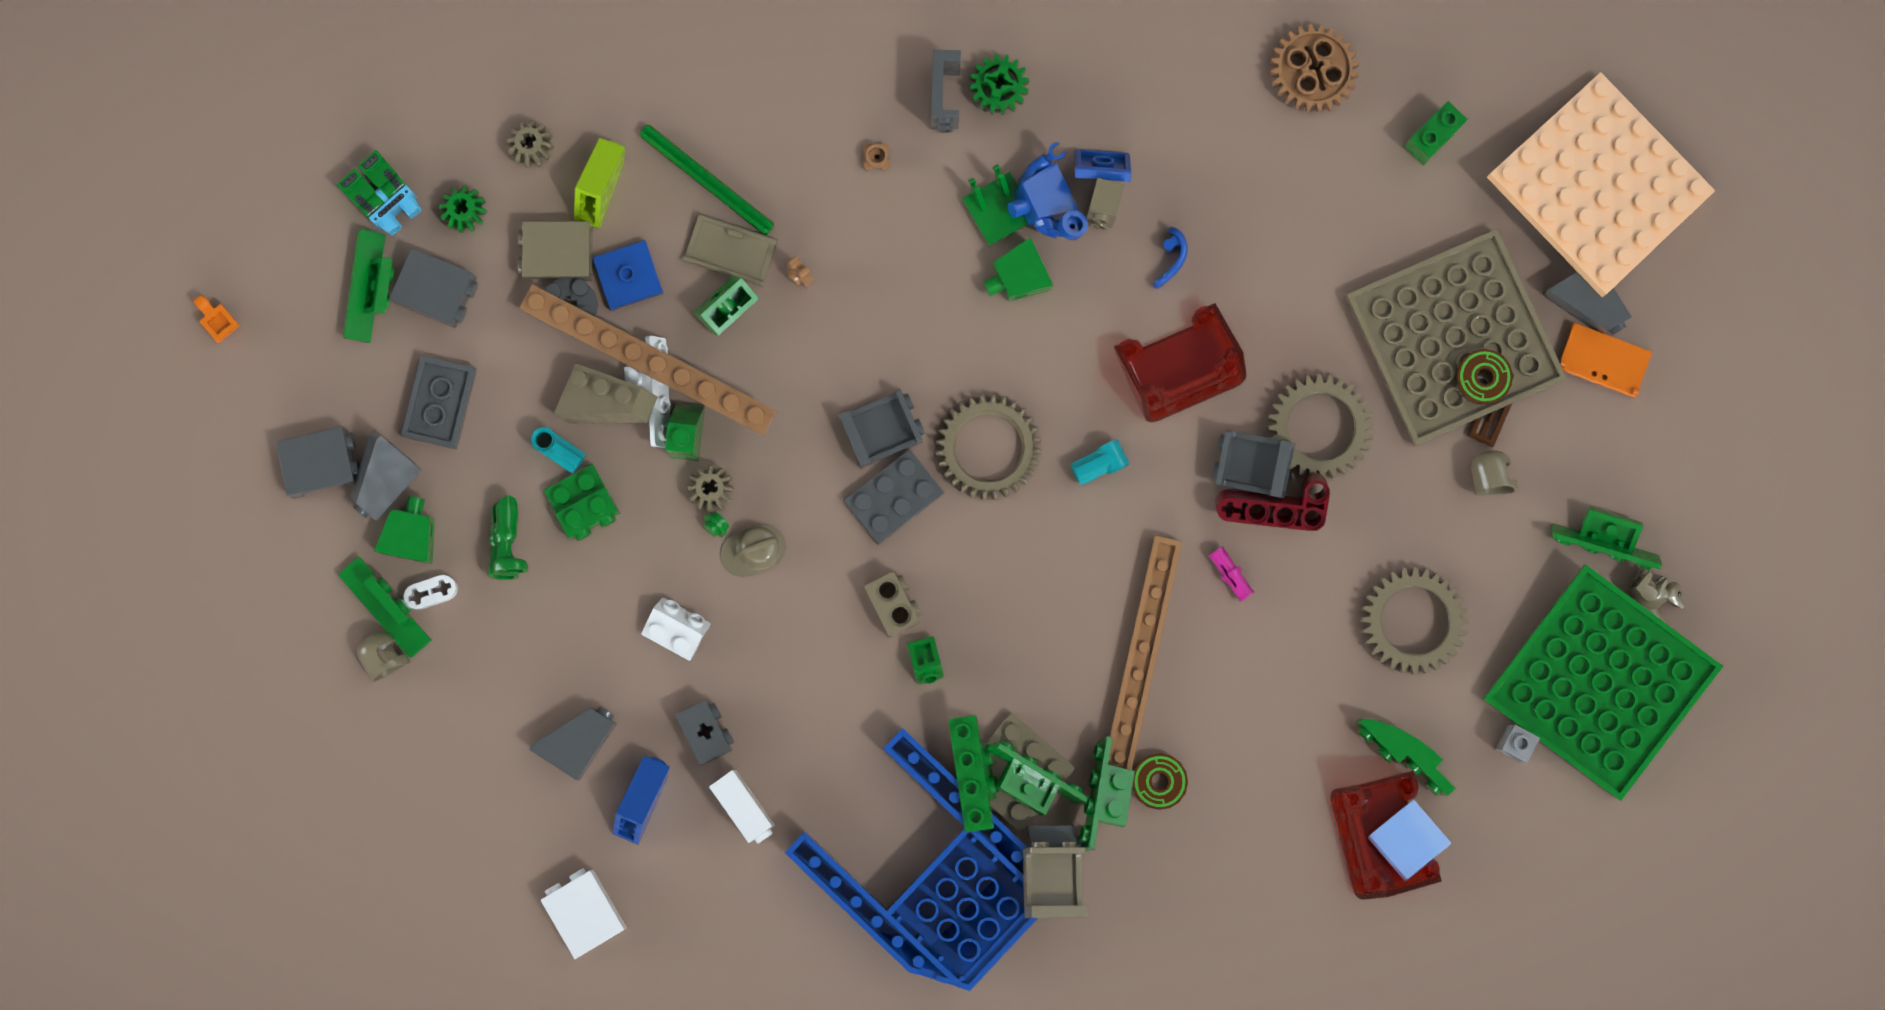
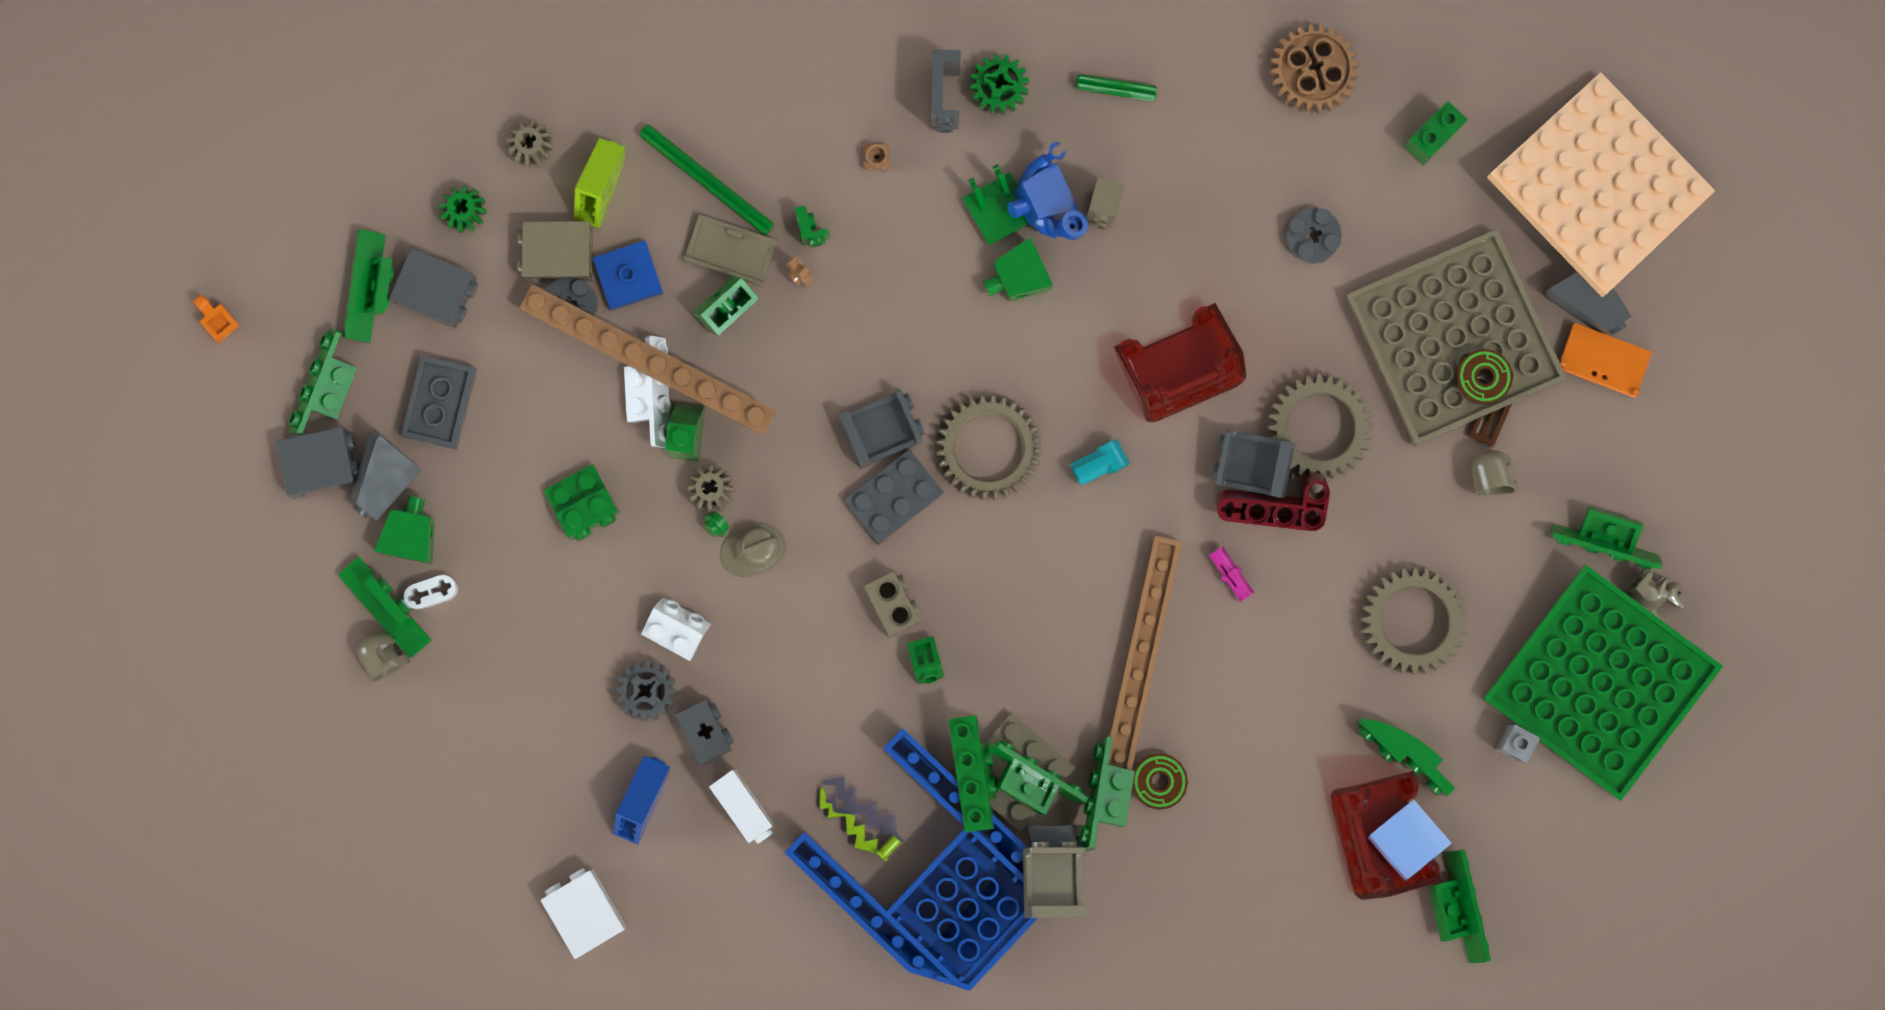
hips [336,150,422,236] -> none
green piece [488,496,528,580] -> none
dark grey slope [529,707,617,780] -> none
teal piece [531,427,587,474] -> none
dark tan wedge [554,363,658,424] -> none
blue plate [1074,149,1131,182] -> none
blue piece [1153,226,1188,289] -> none
none -> green bracket [289,329,357,436]
none -> dark grey gear [615,660,677,722]
none -> green bracket [795,205,830,247]
none -> piece [820,777,905,861]
none -> green axle [1076,74,1157,101]
none -> dark grey plate [1285,208,1342,264]
none -> green bracket [1428,849,1491,963]

